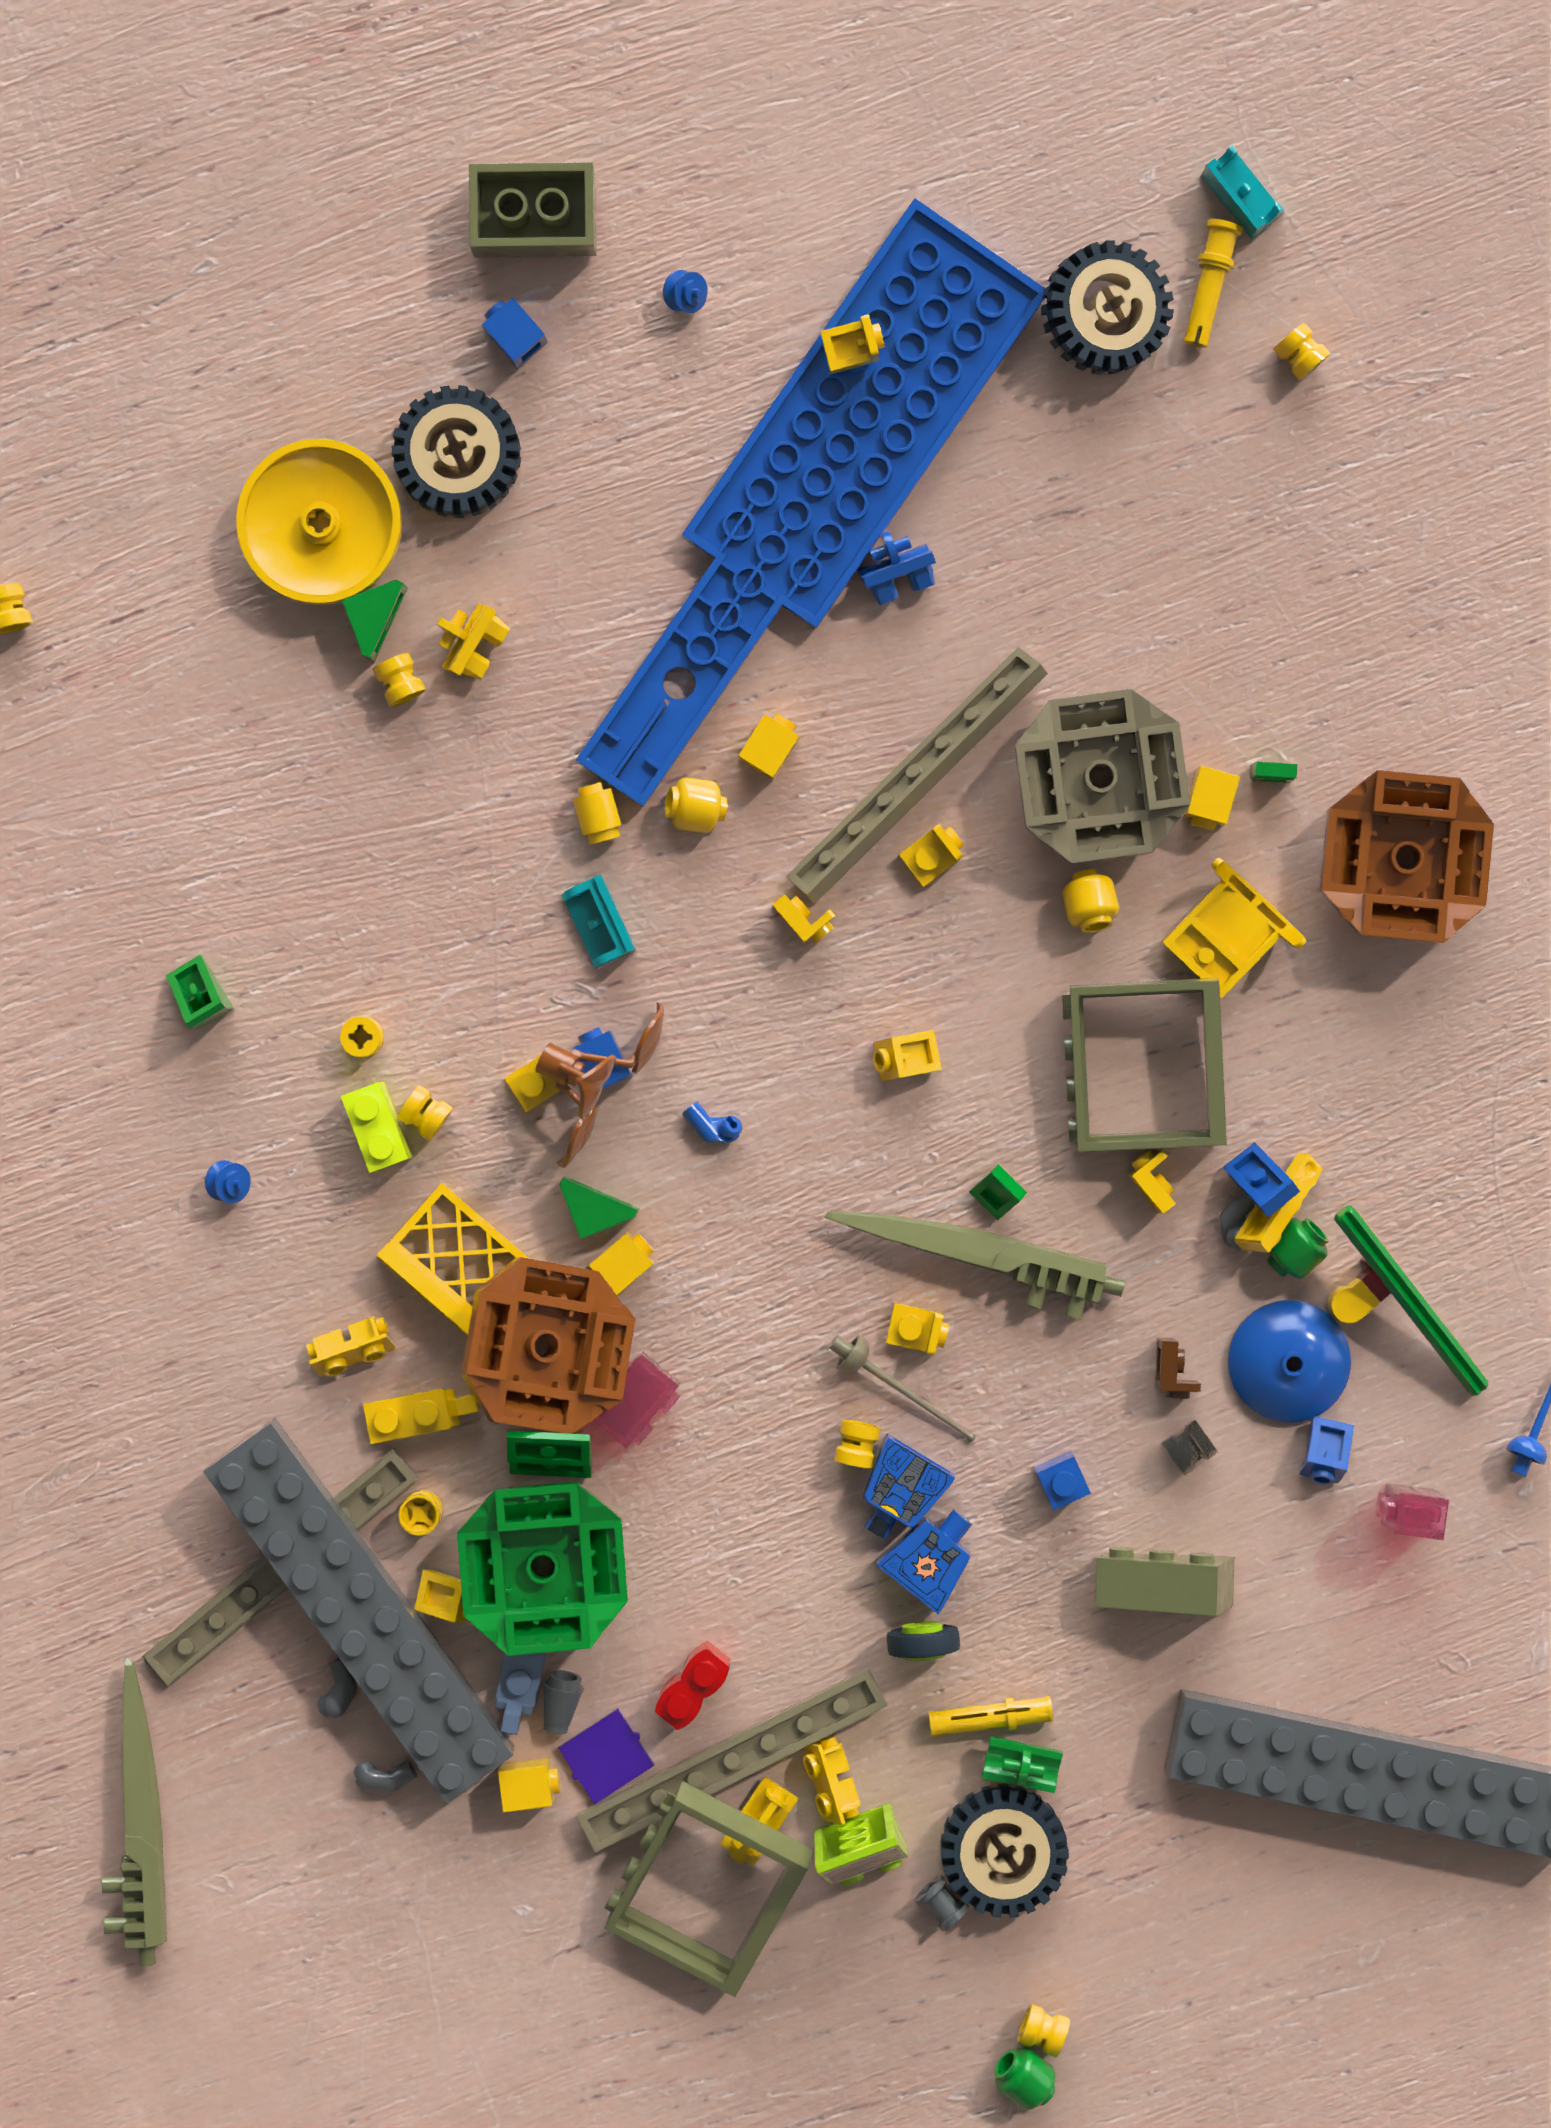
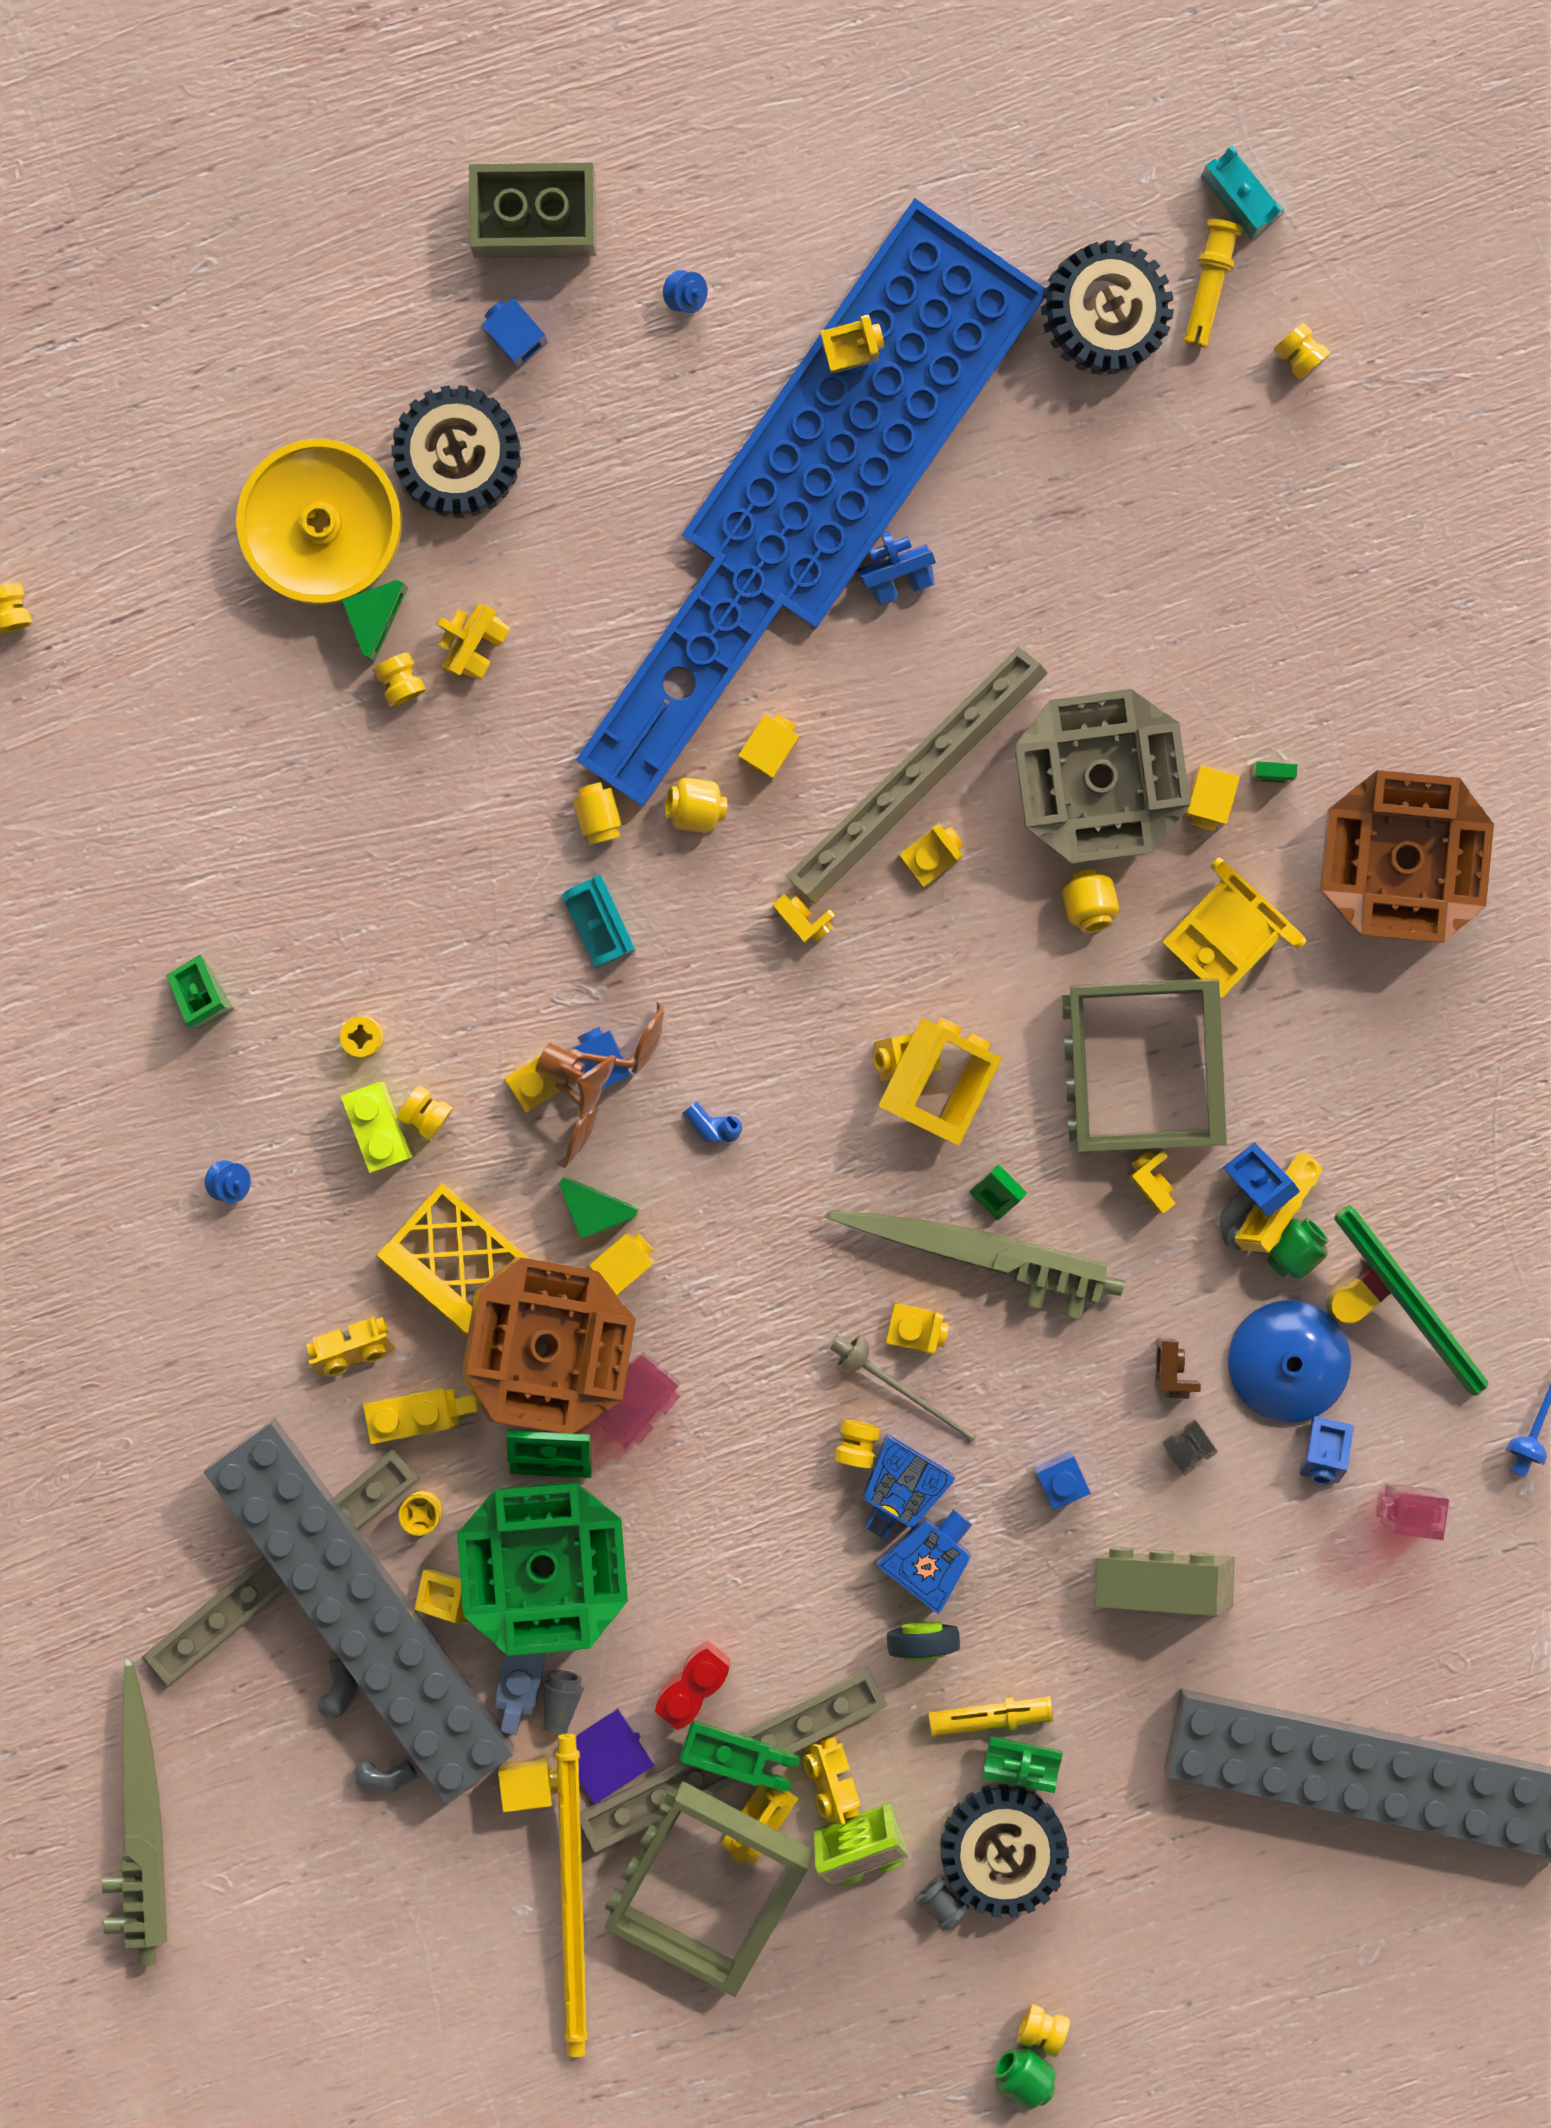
none -> yellow piece [555,1734,588,2057]
none -> green hinge [679,1720,800,1792]
none -> yellow window [878,1017,1003,1146]

